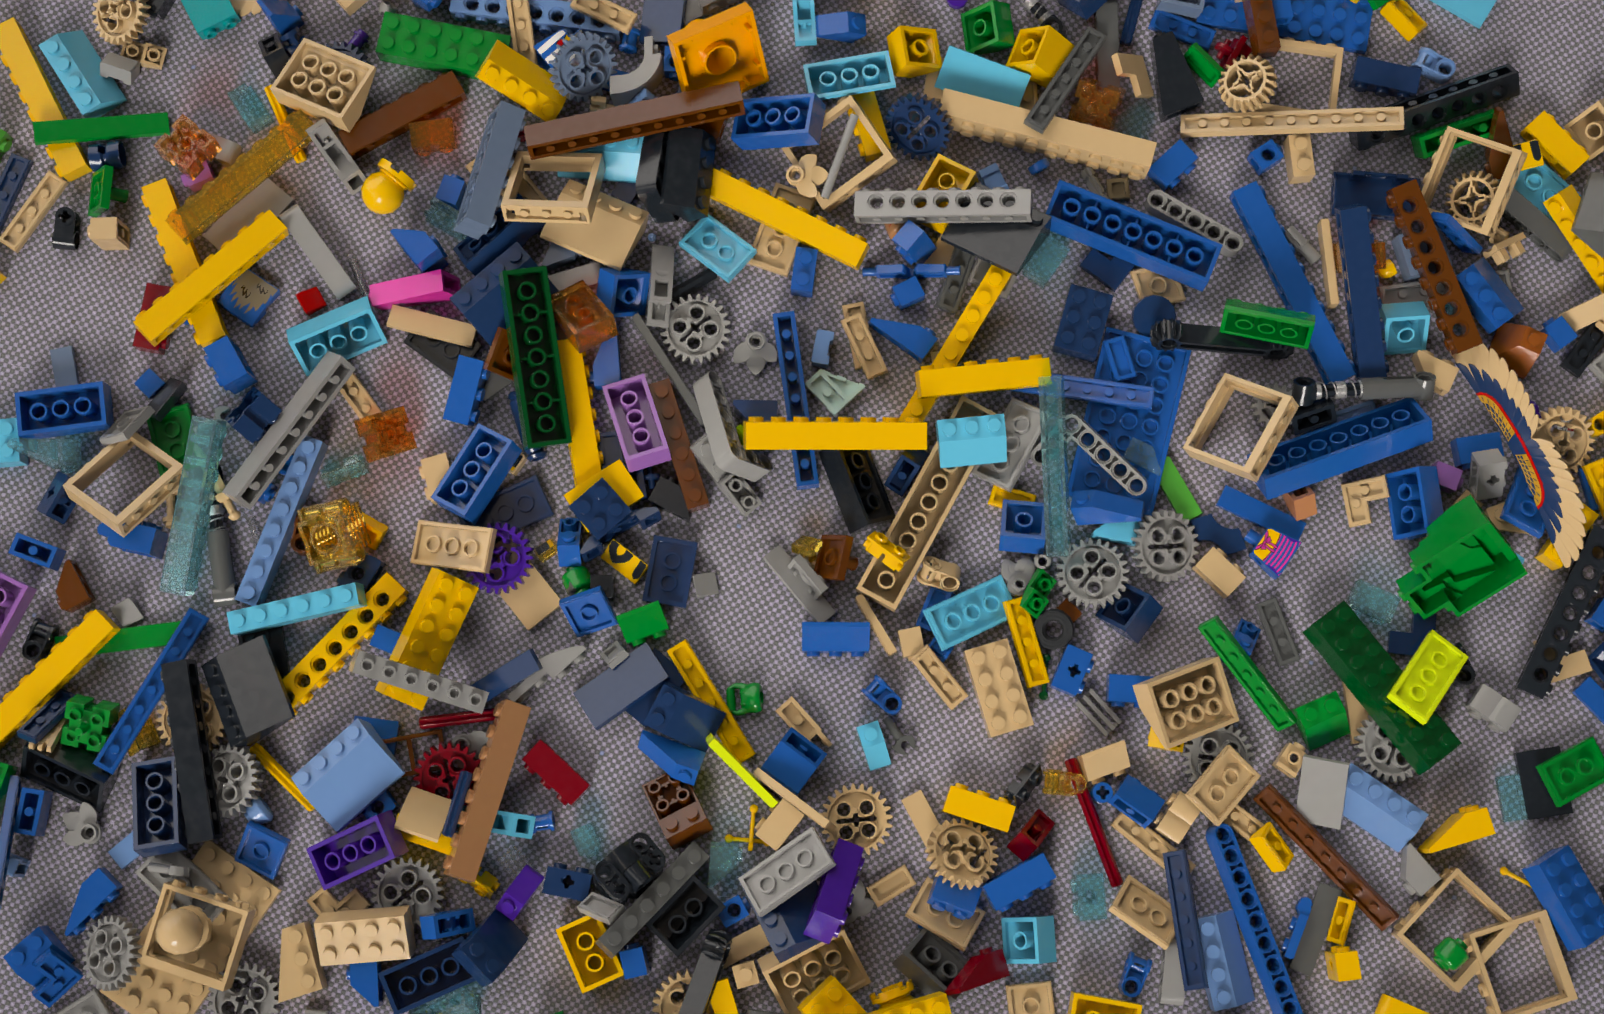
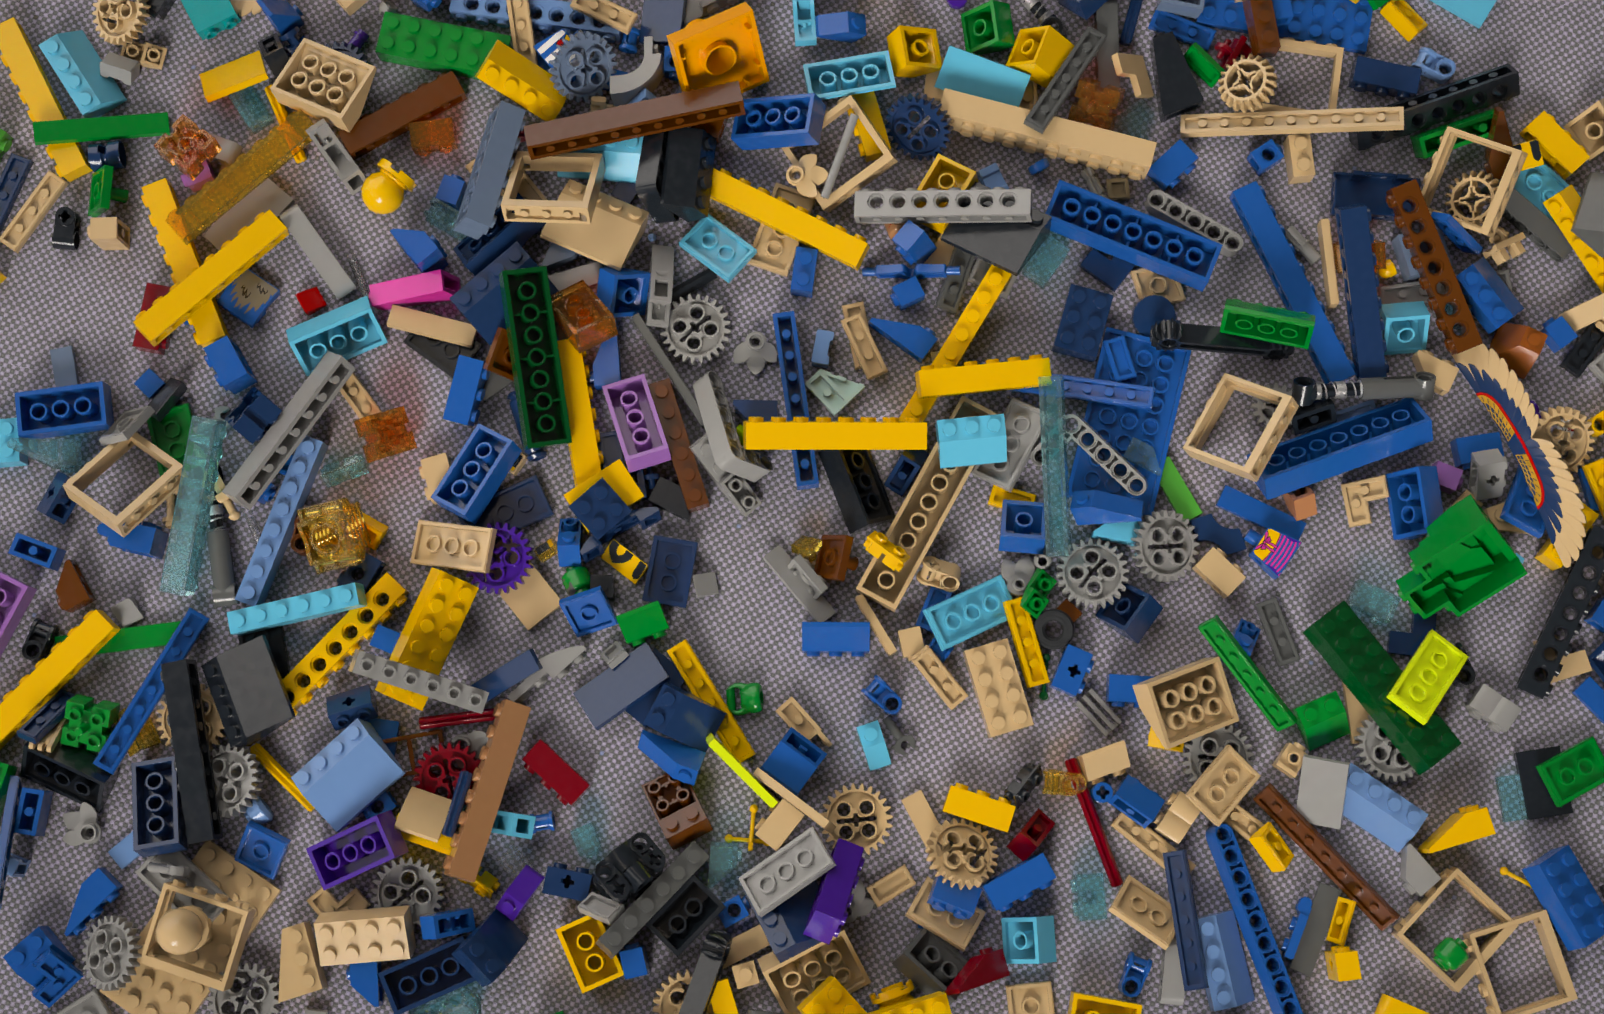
none -> yellow tile [199,50,268,103]
none -> dark blue brick [326,684,378,731]

